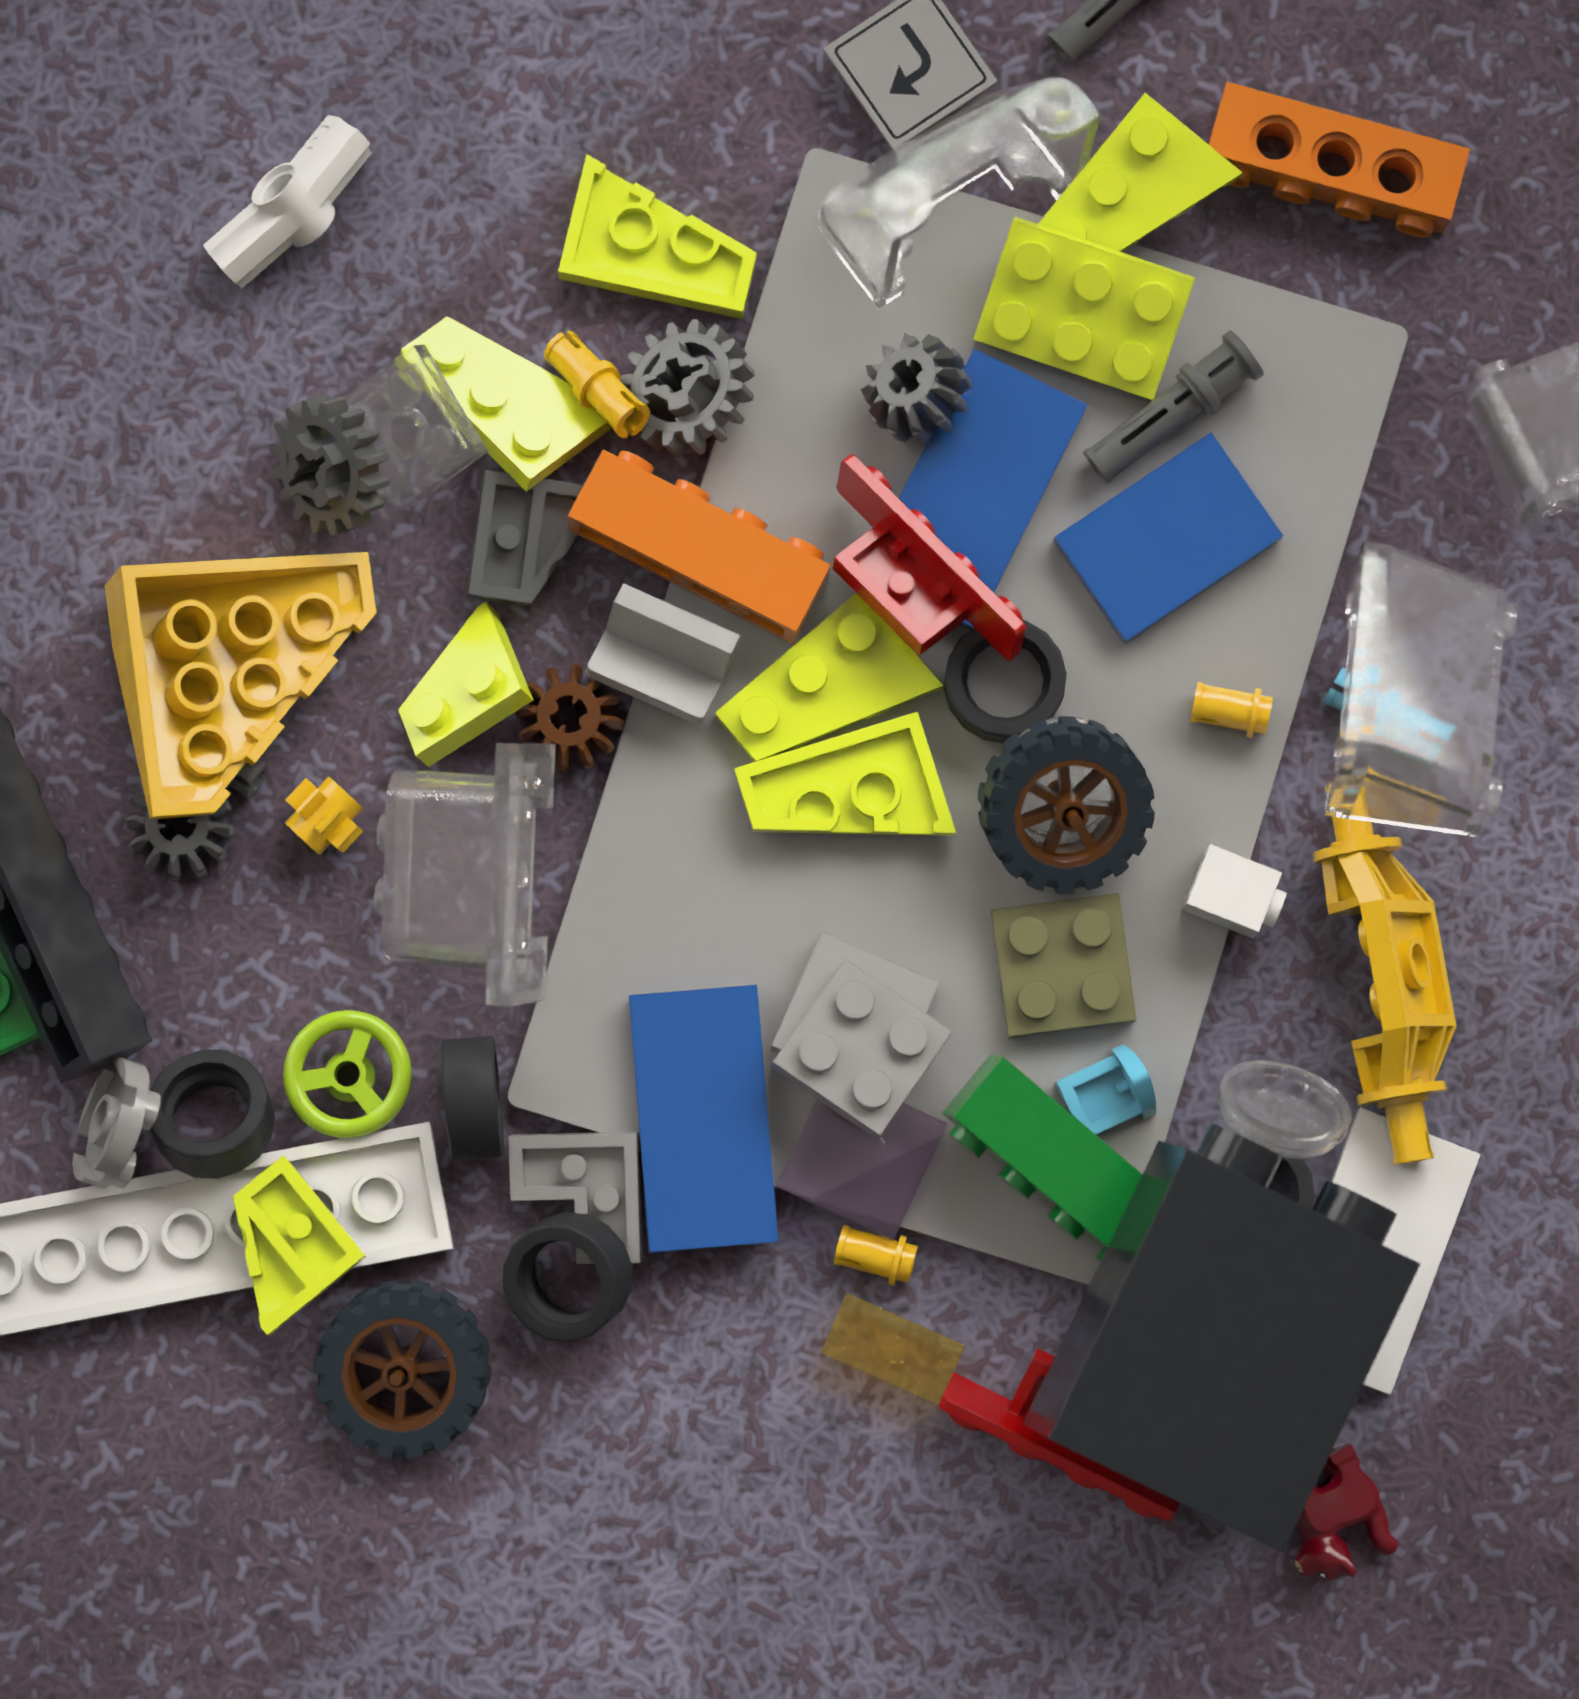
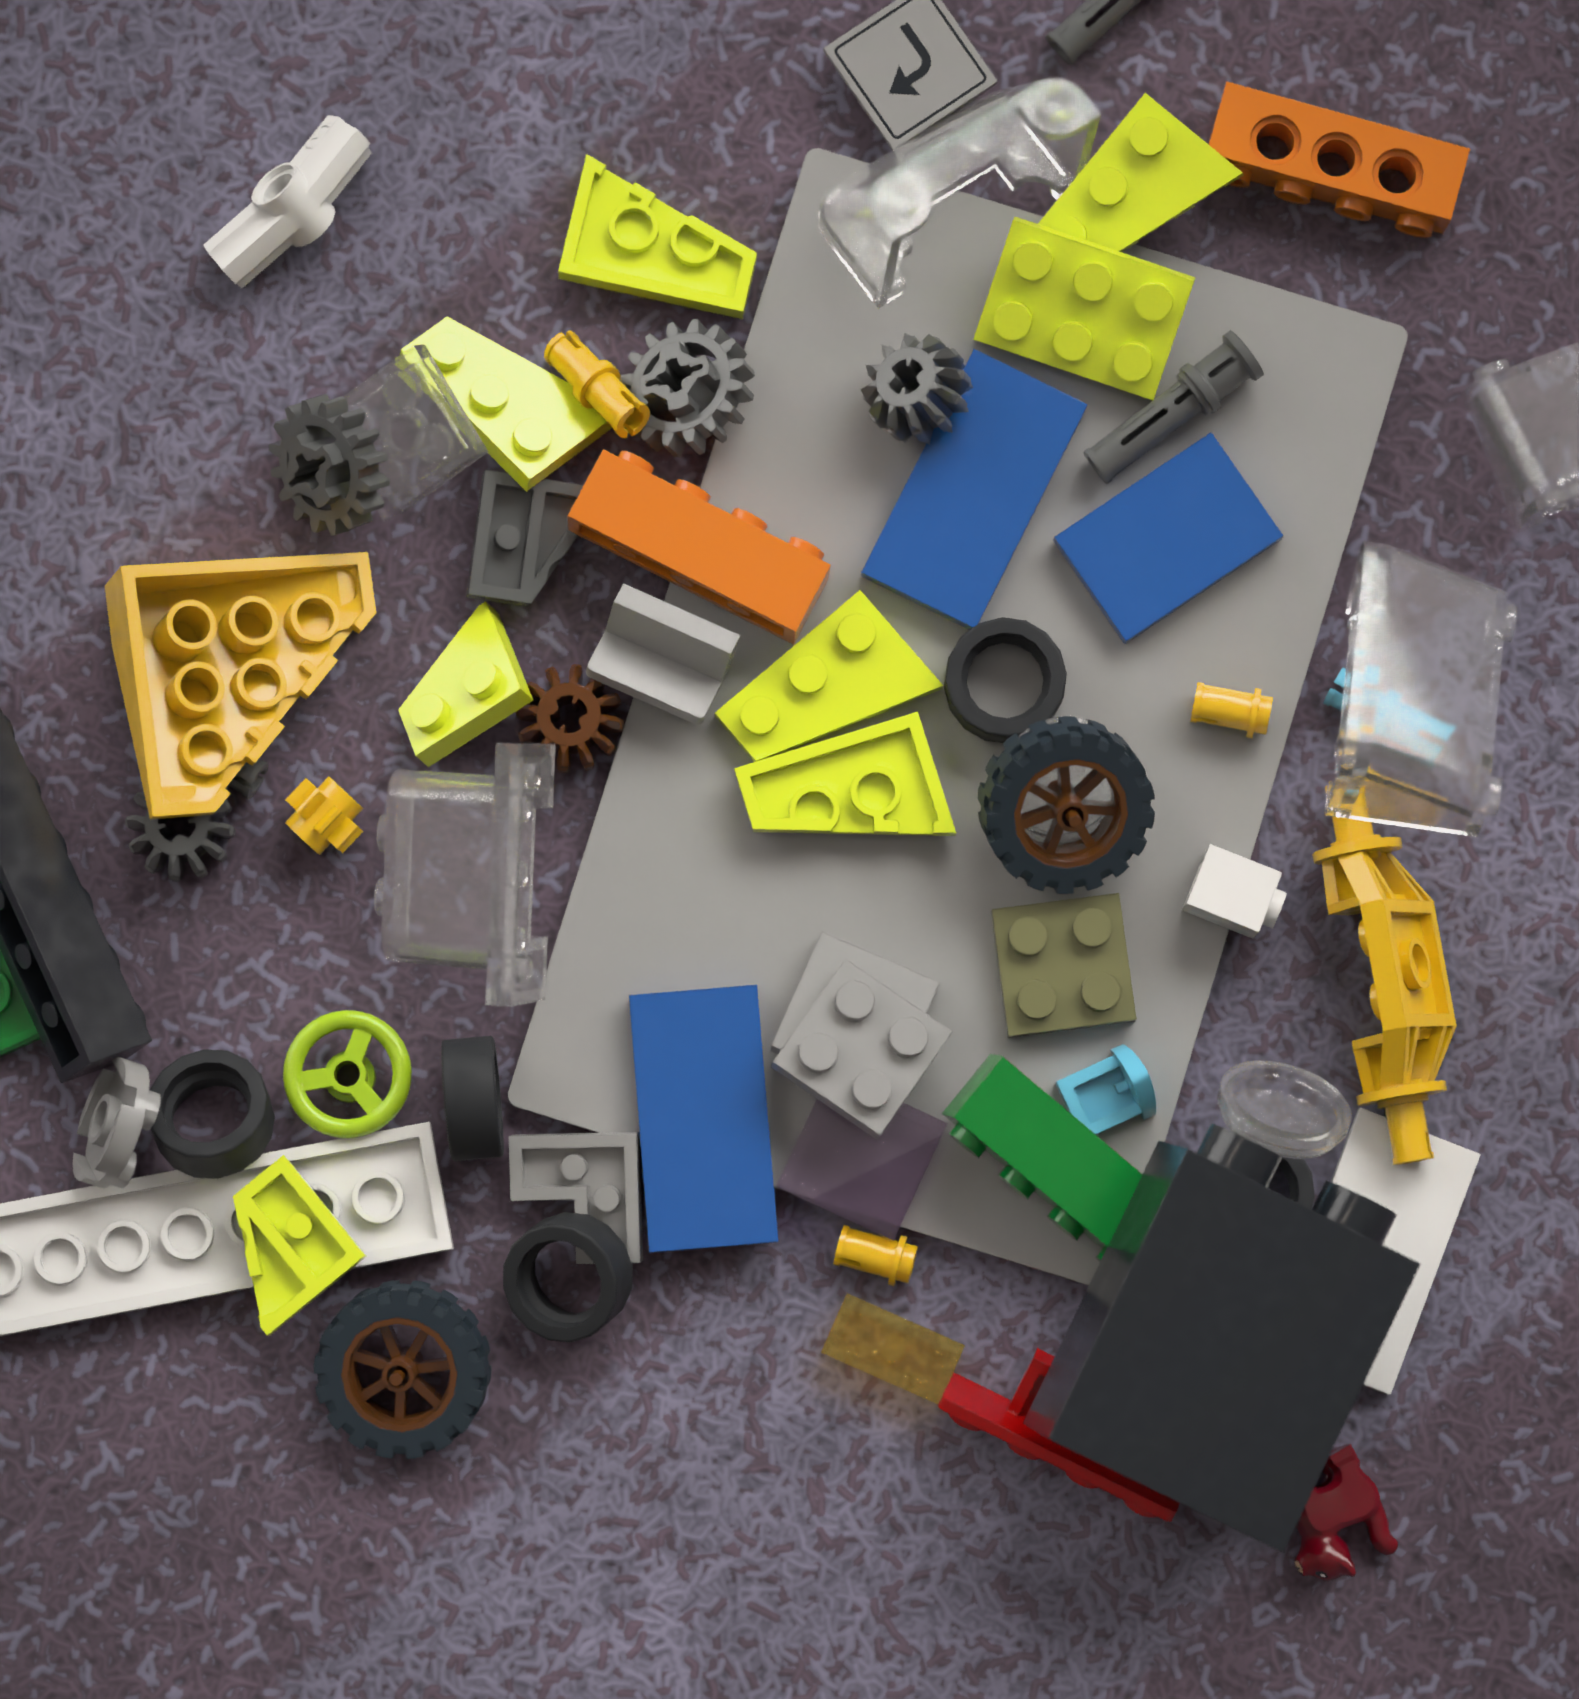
red bracket [832,454,1026,661] -> none

